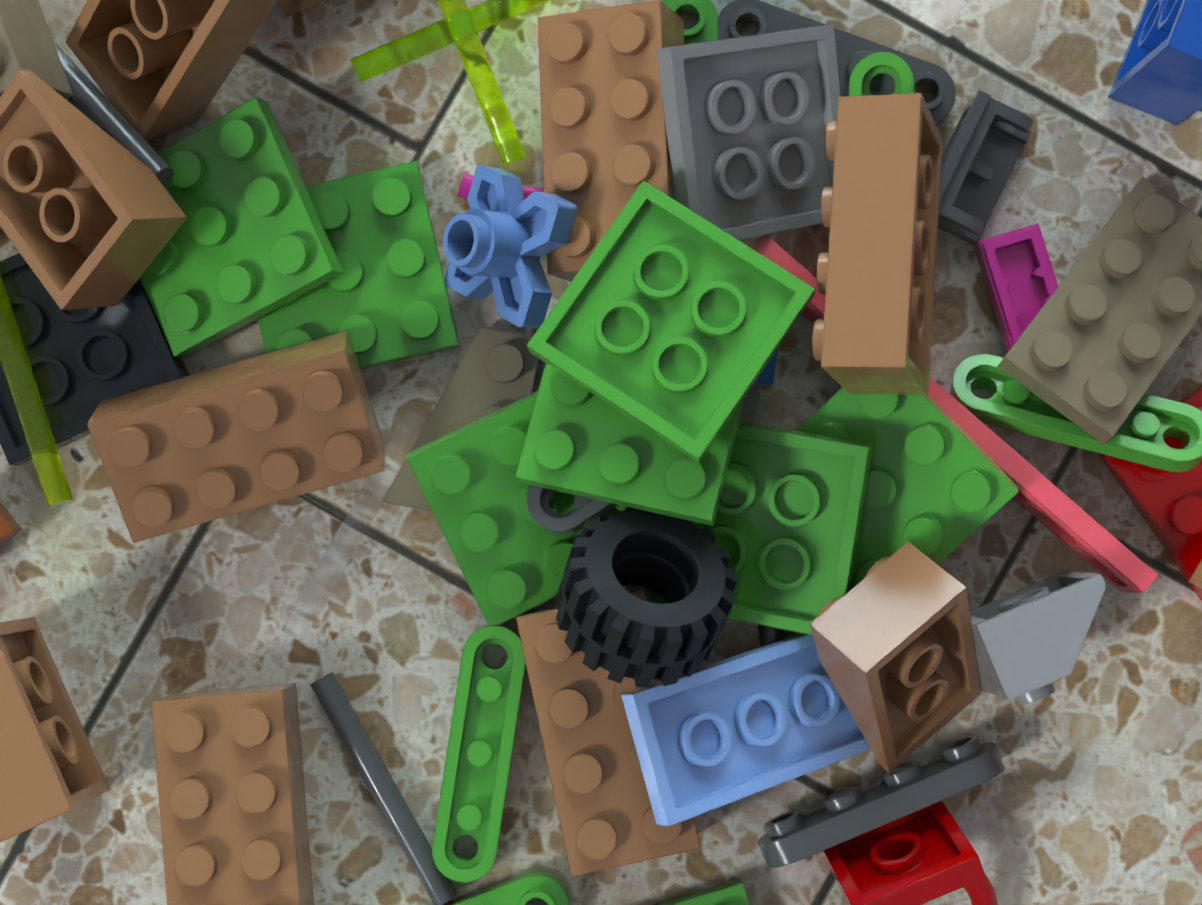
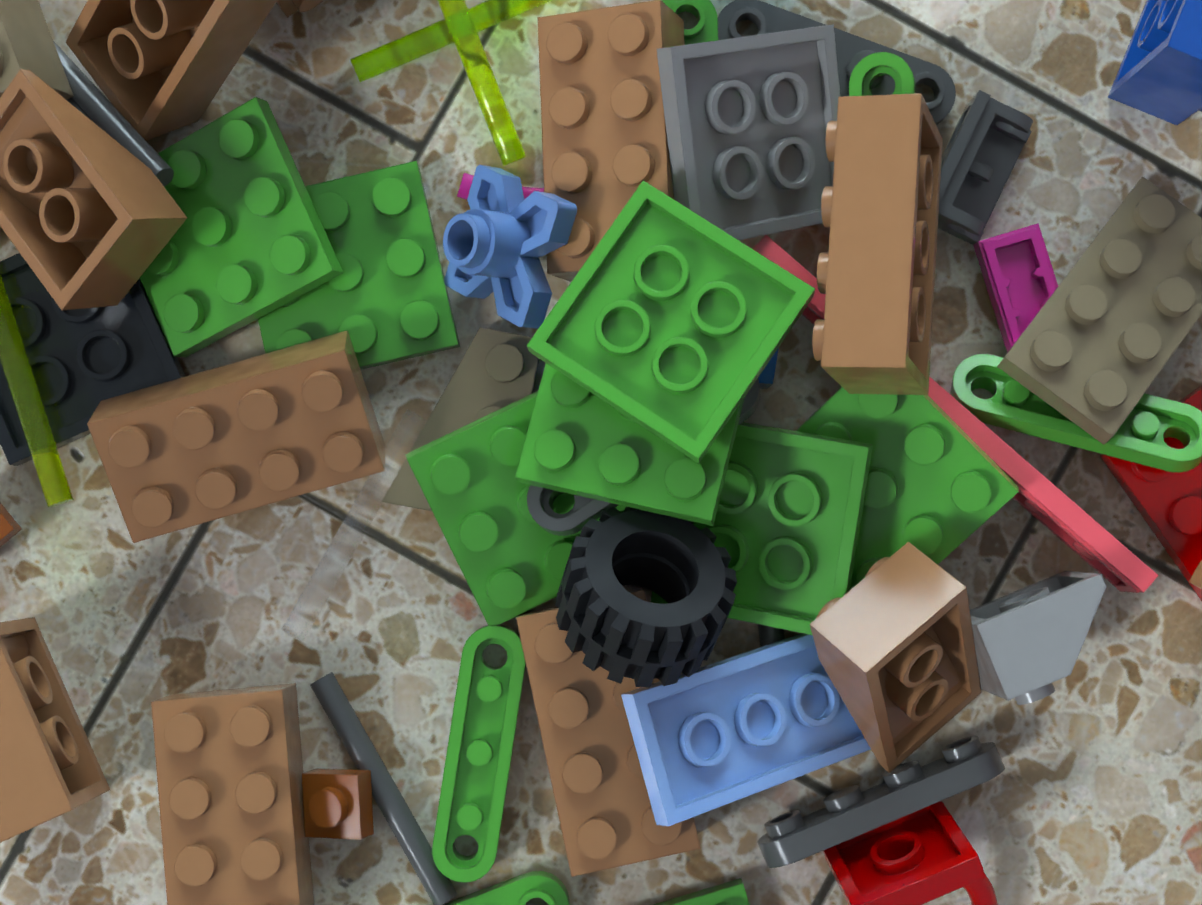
none -> dark orange plate [302,769,374,840]

